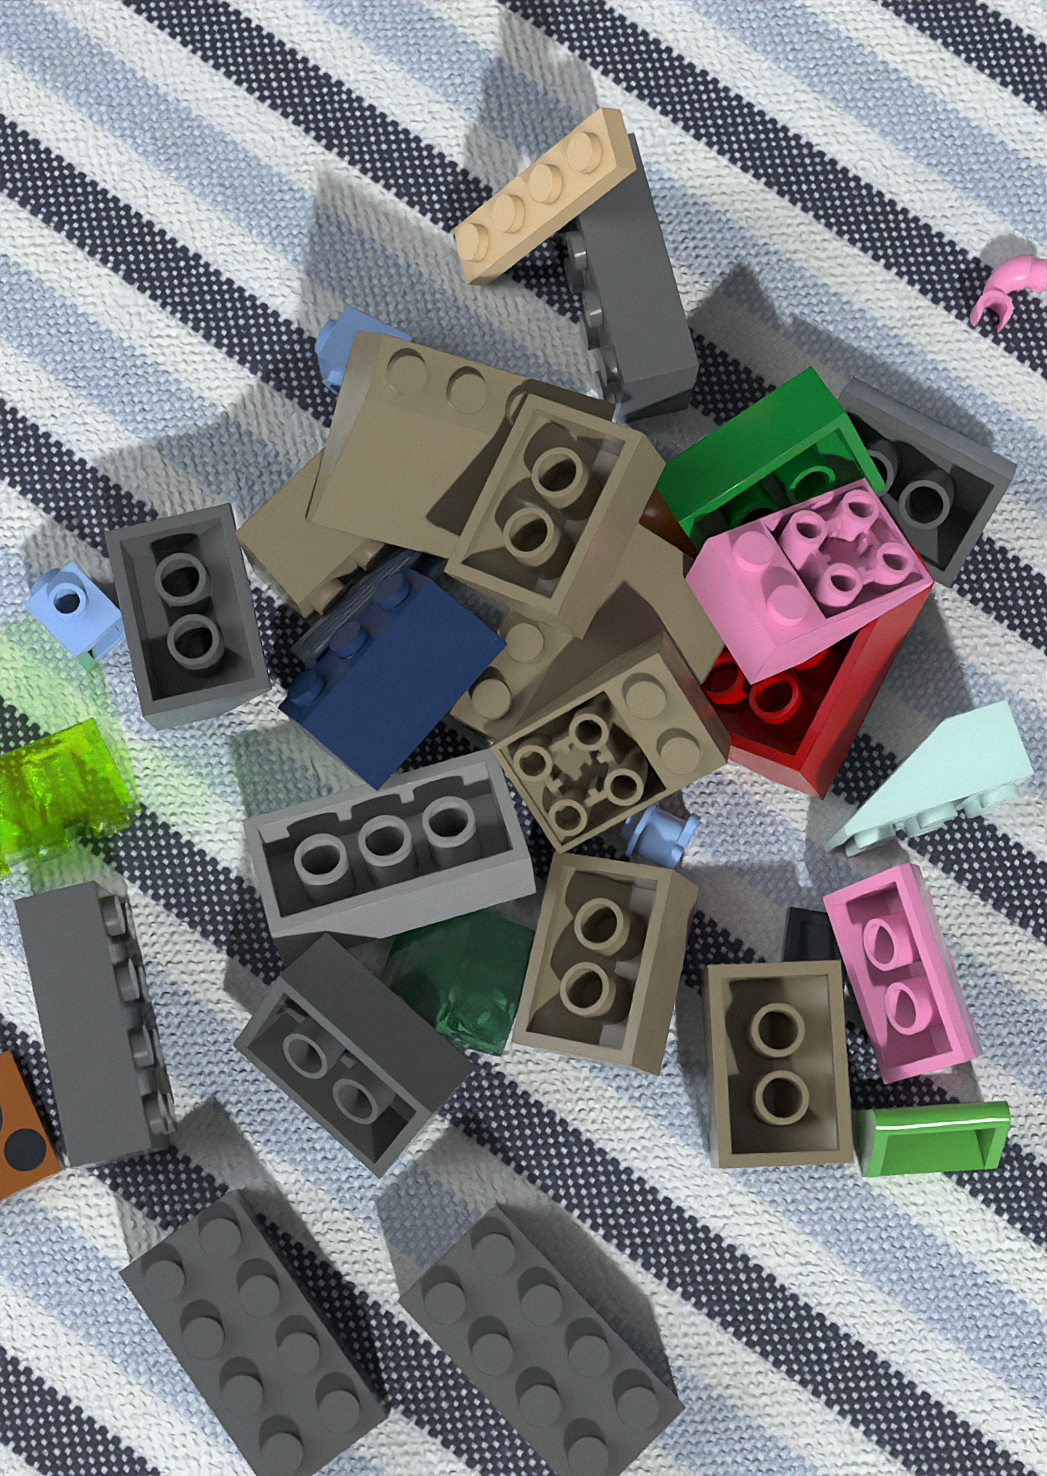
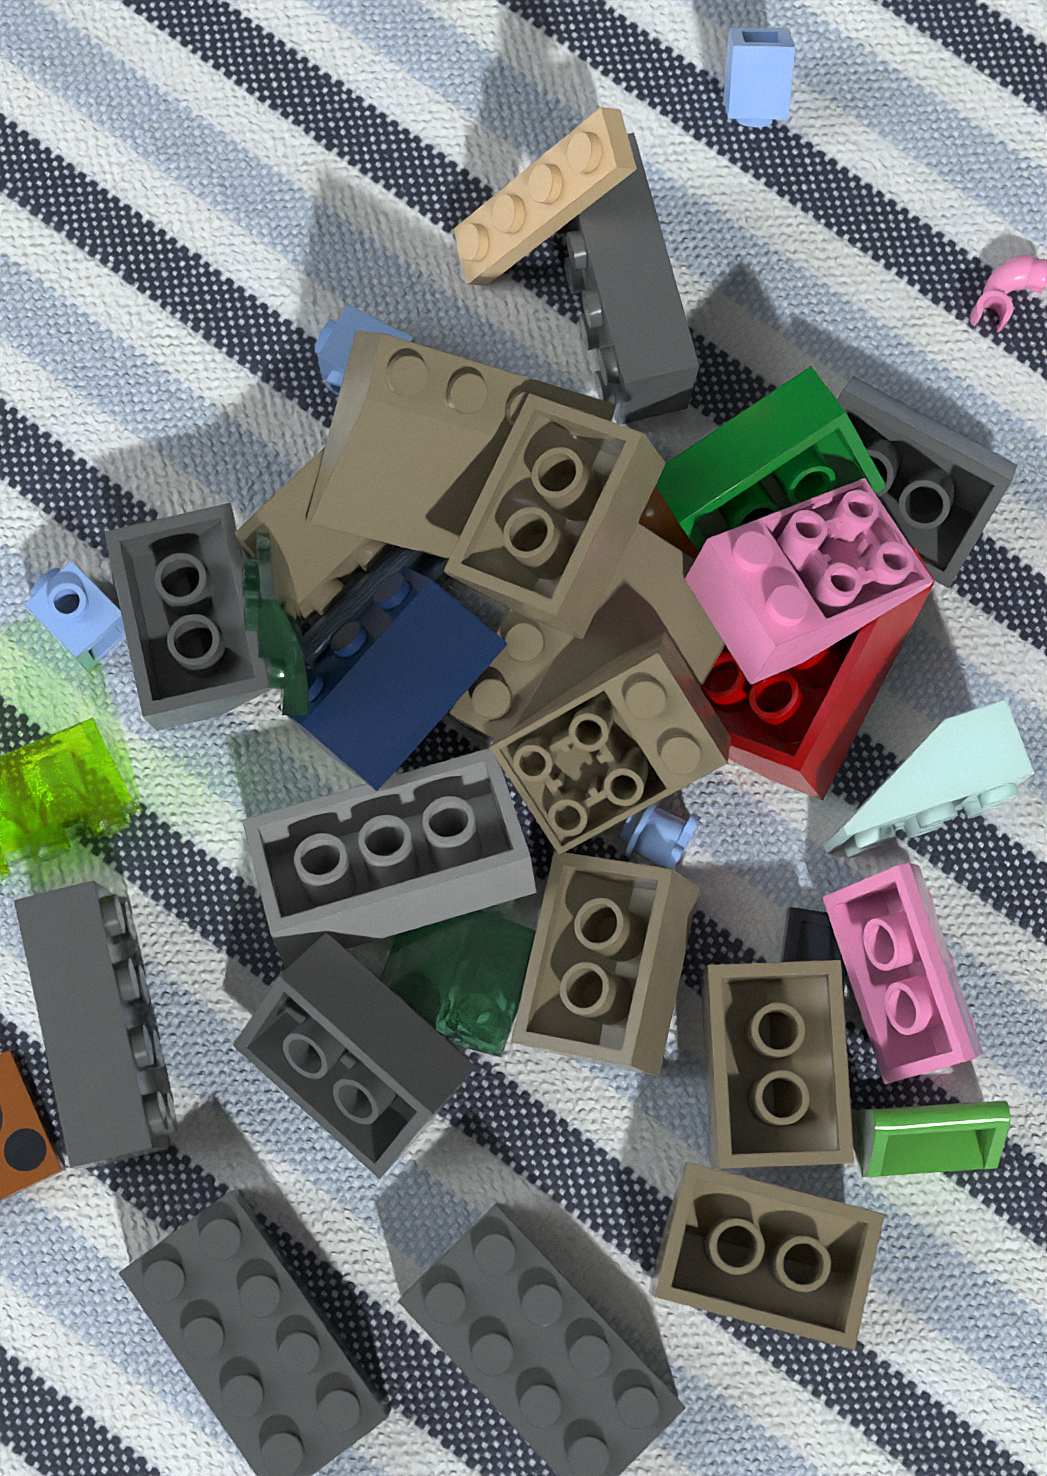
none -> clear green slope [241,532,309,716]
none -> dark tan slope [649,1162,885,1350]
none -> light blue brick [723,27,795,127]

